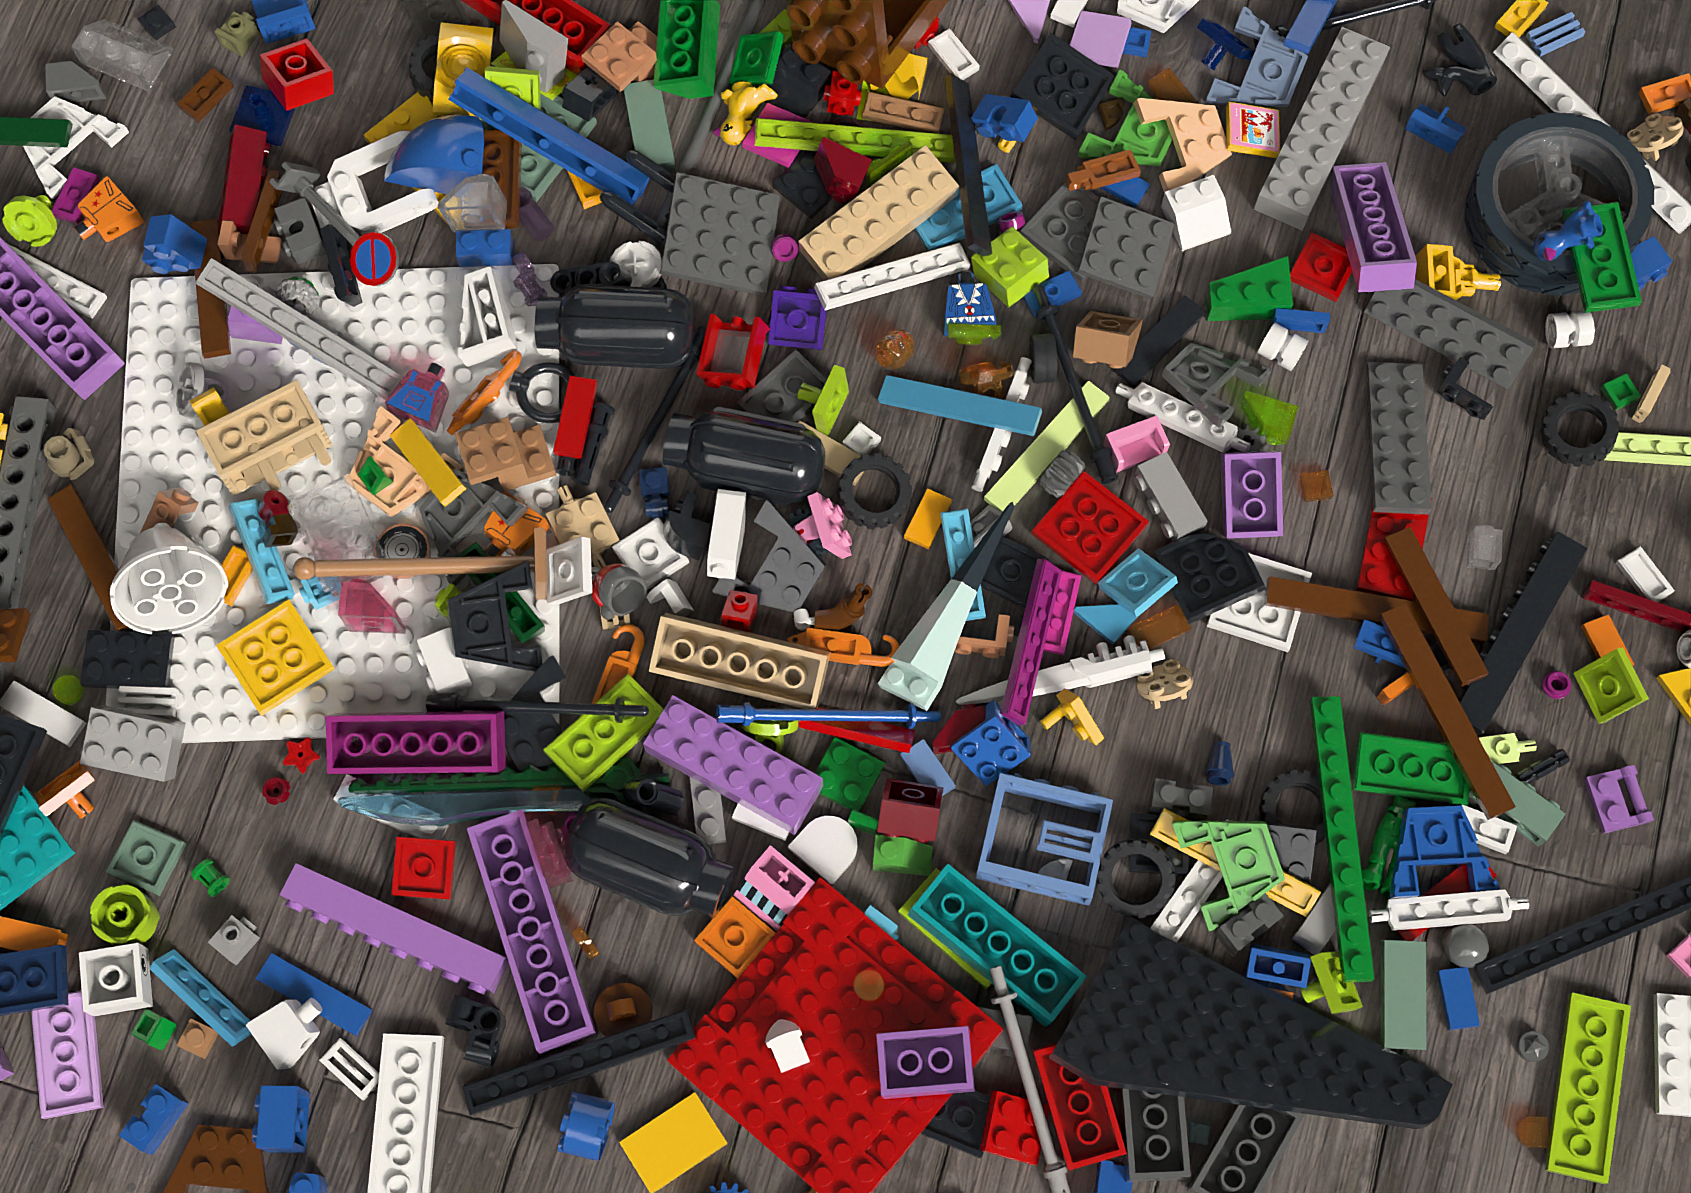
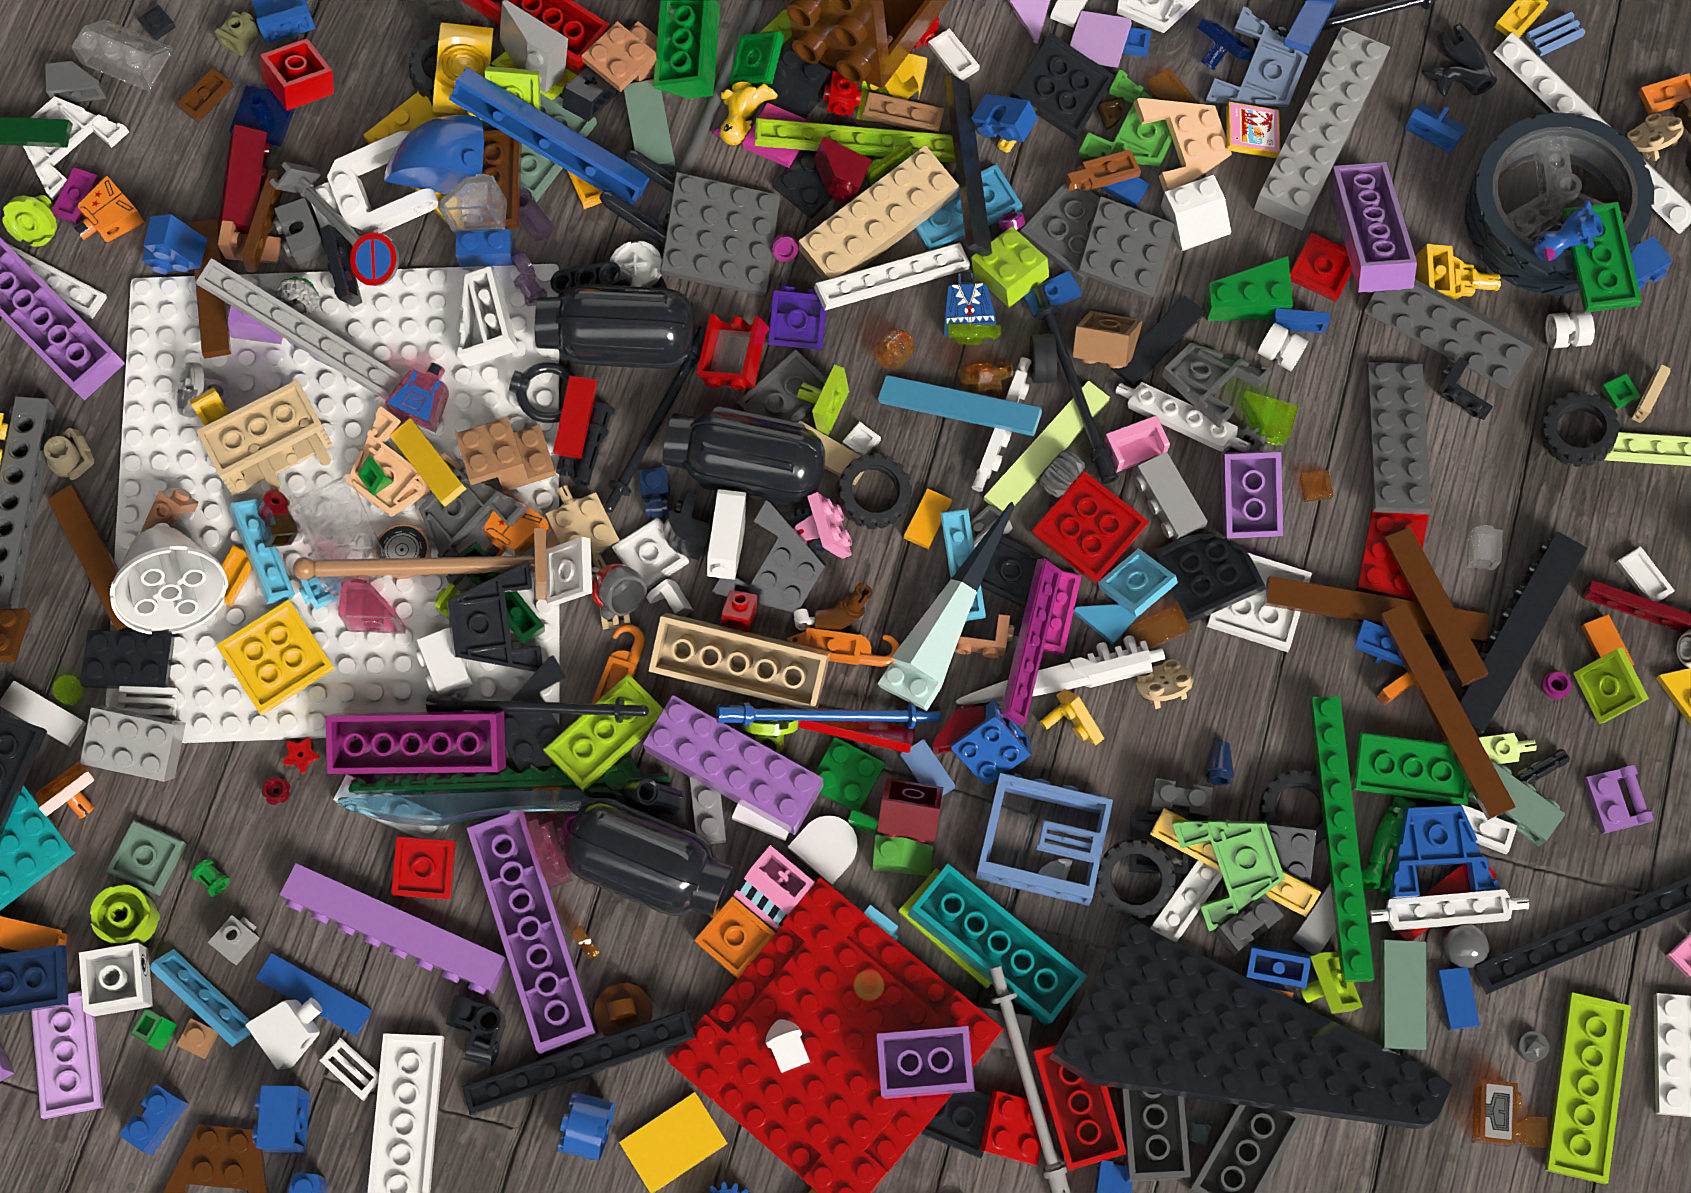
orange plate [447,350,522,436] -> none
none -> brick [1472,1079,1522,1147]

